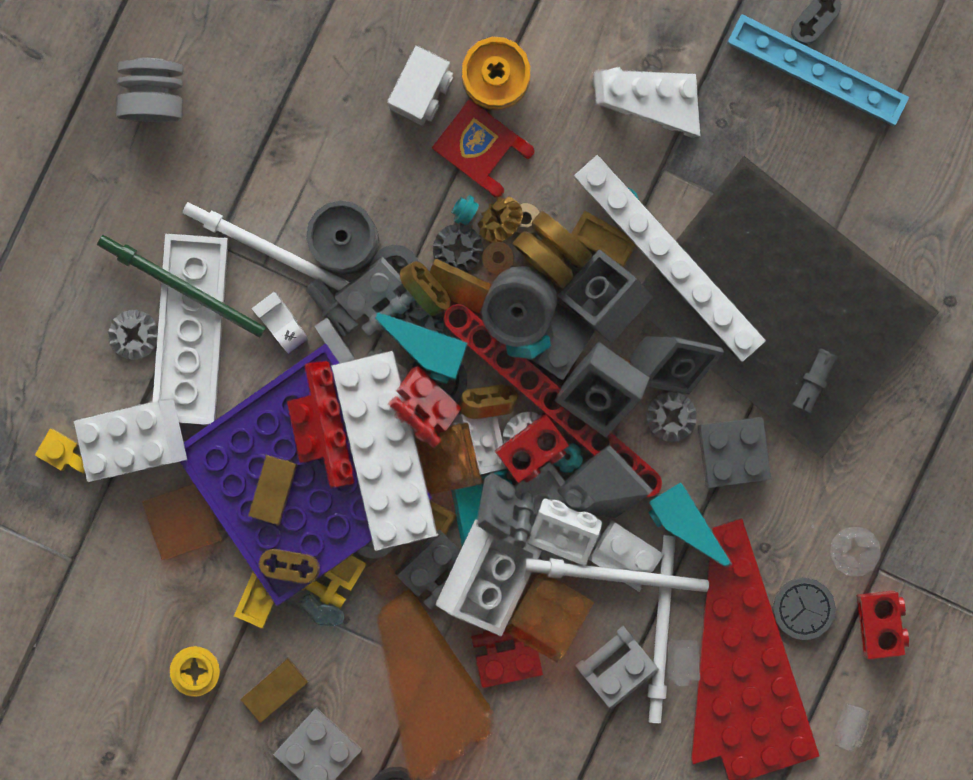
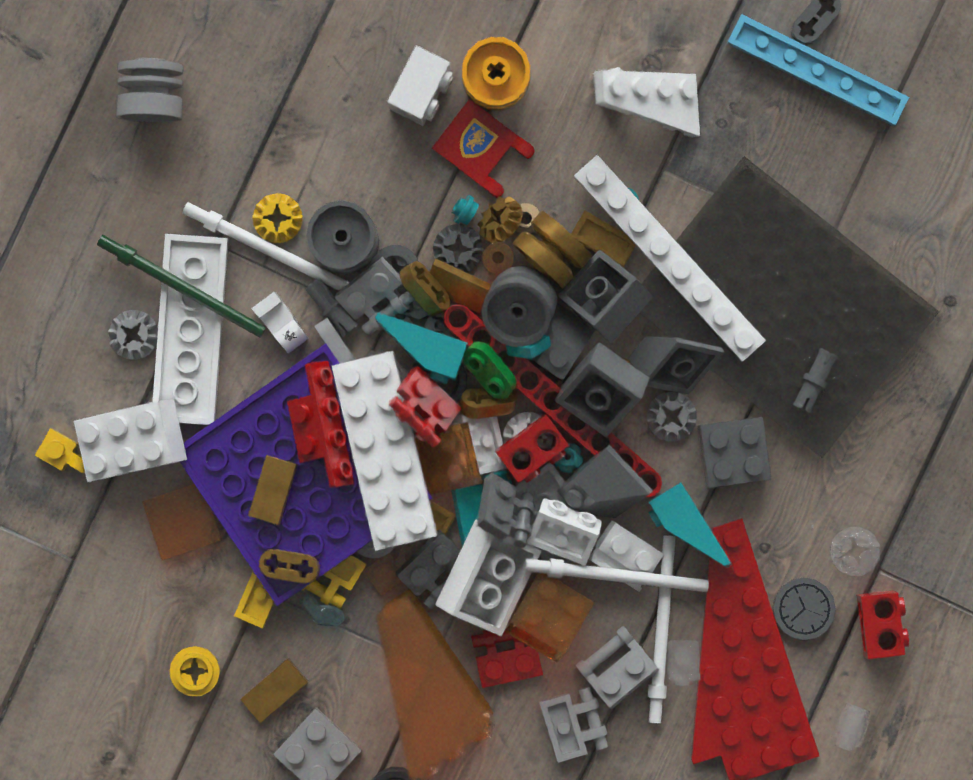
none -> yellow gear [252,193,303,243]
none -> green plate [463,342,517,399]
none -> light grey plate [539,686,608,763]

